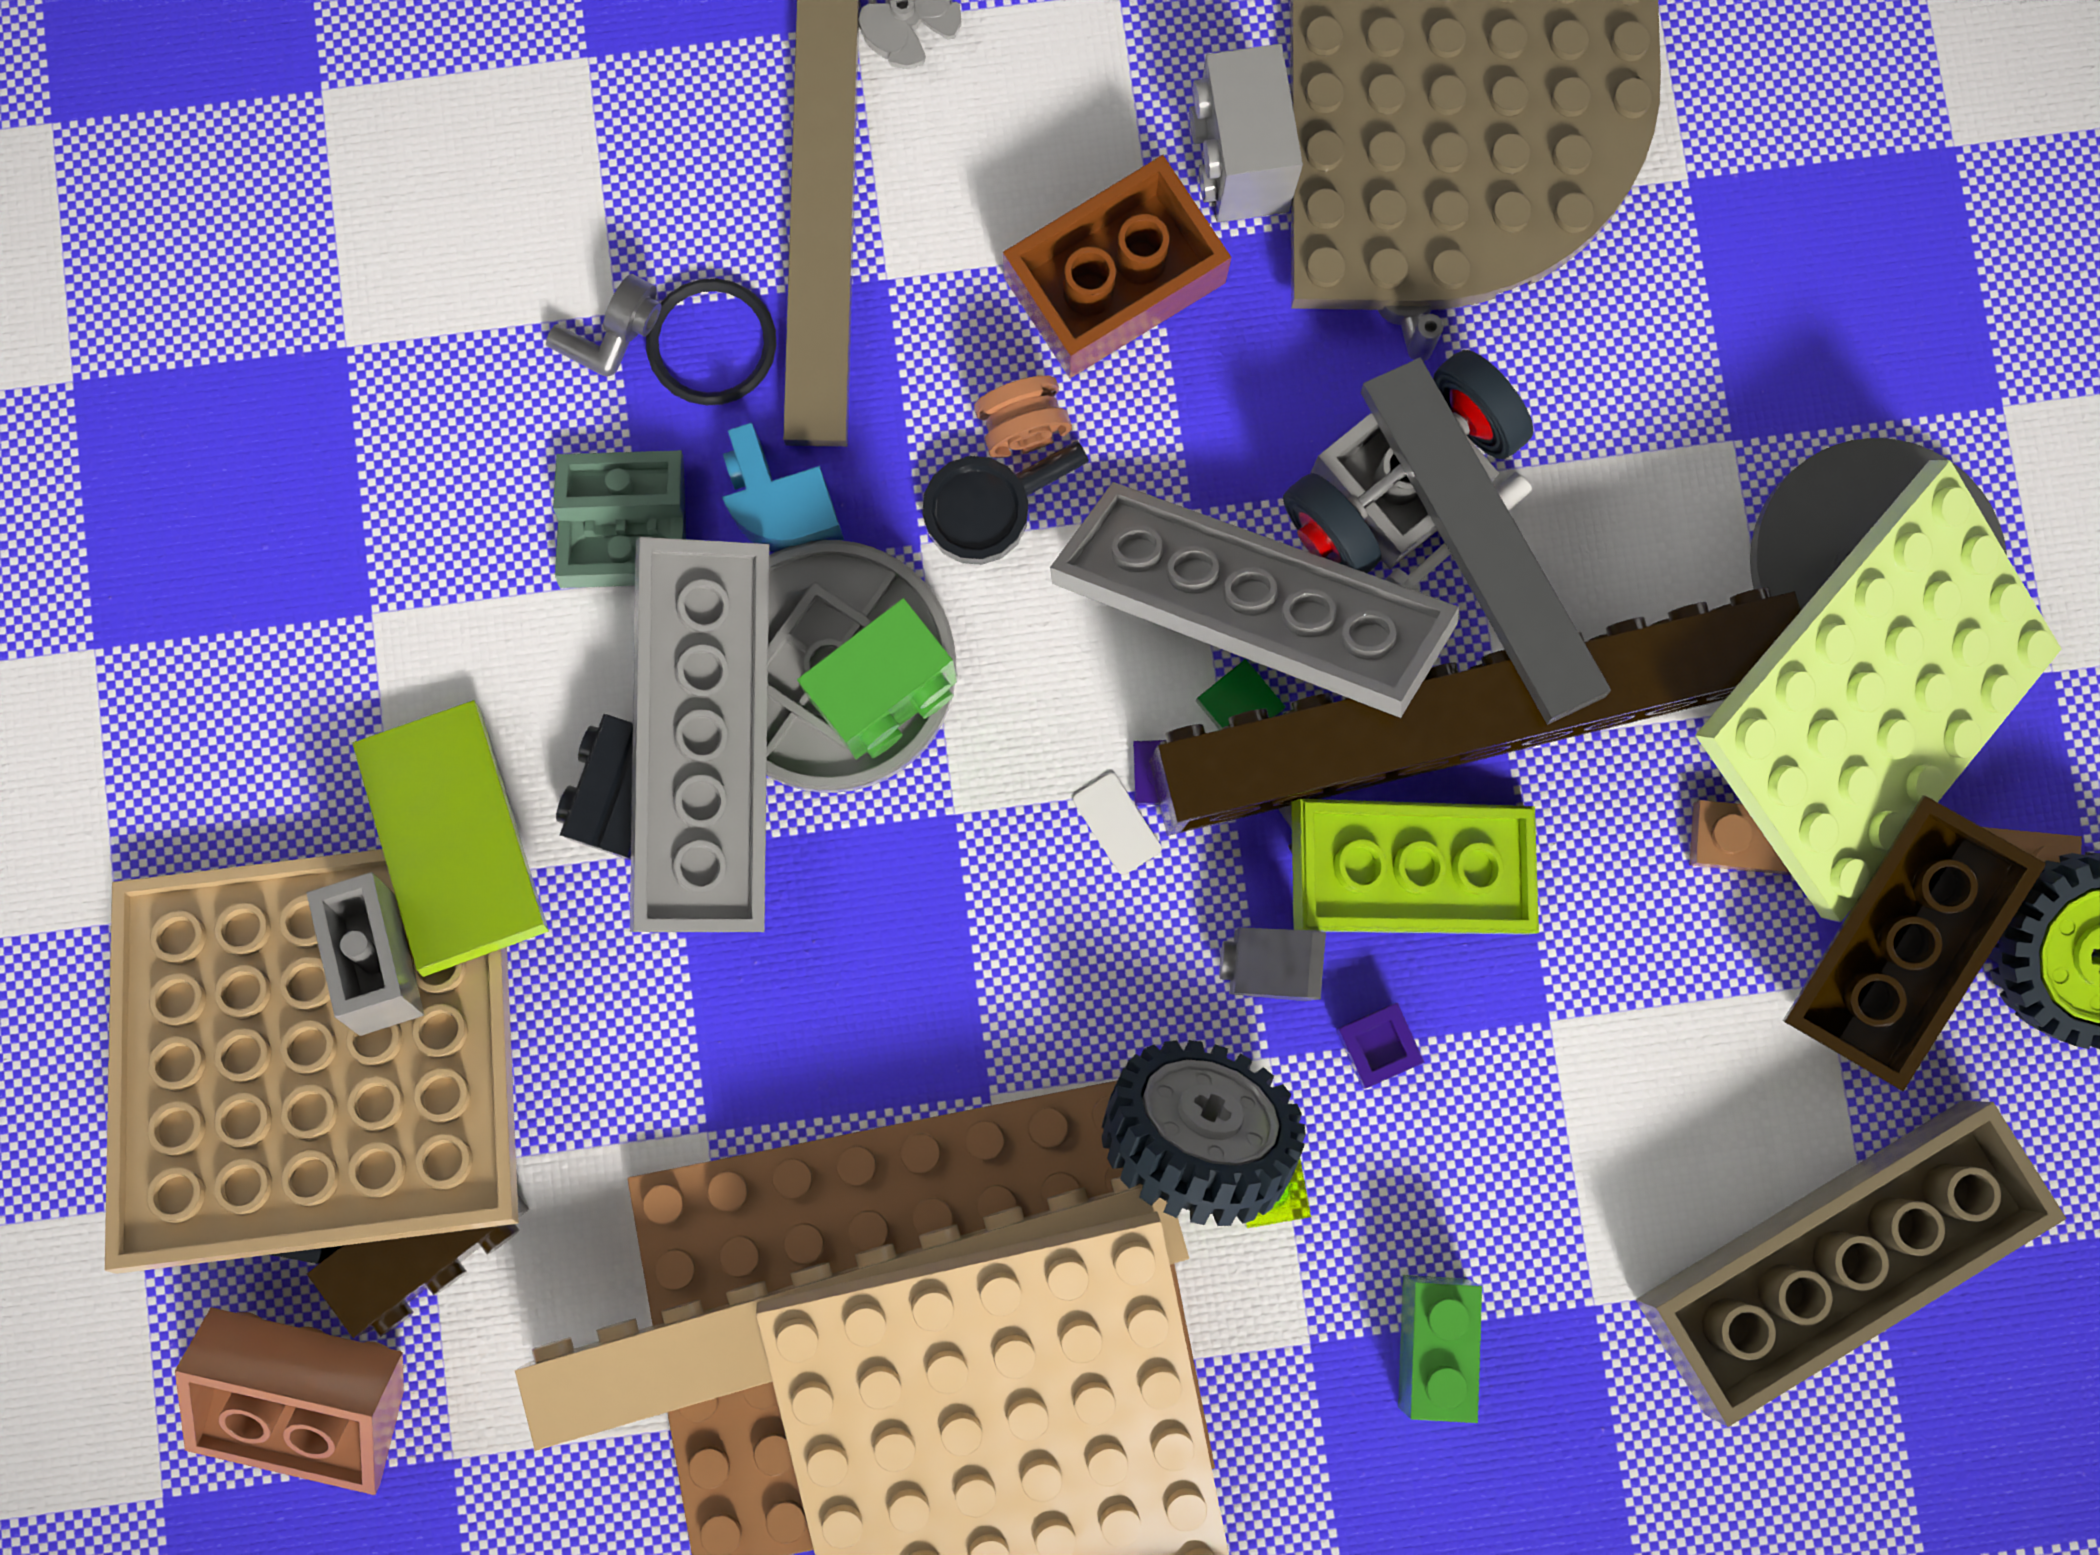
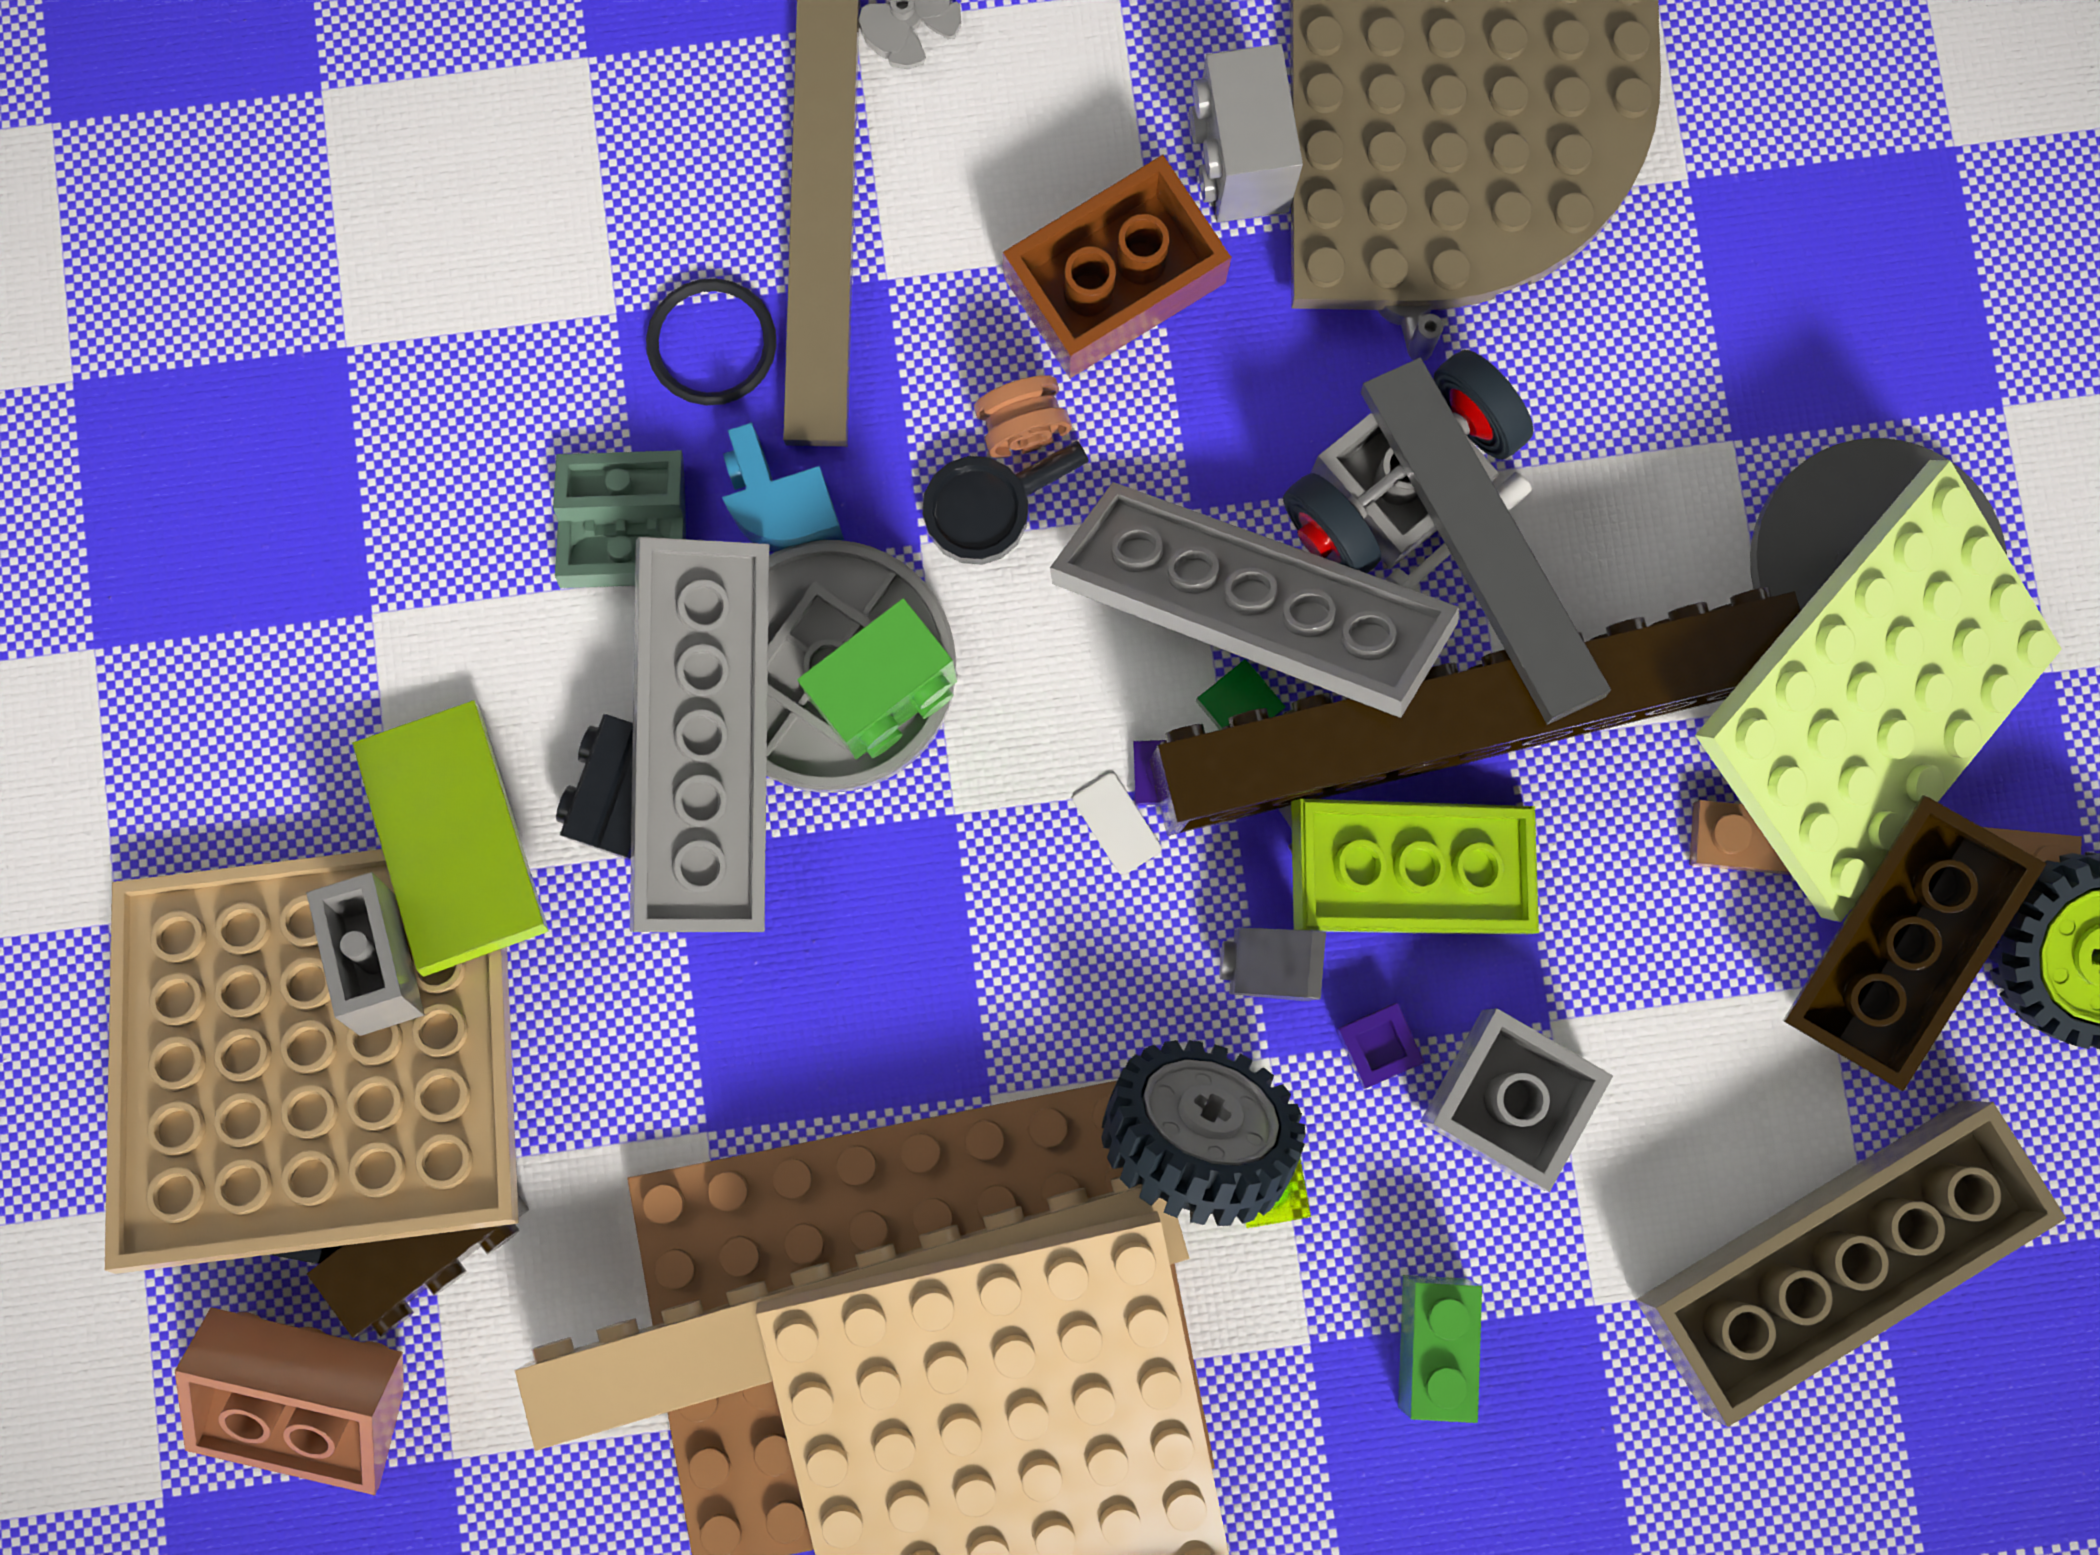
flat silver plate [546,274,661,376] -> none
none -> light grey brick [1420,1008,1613,1192]

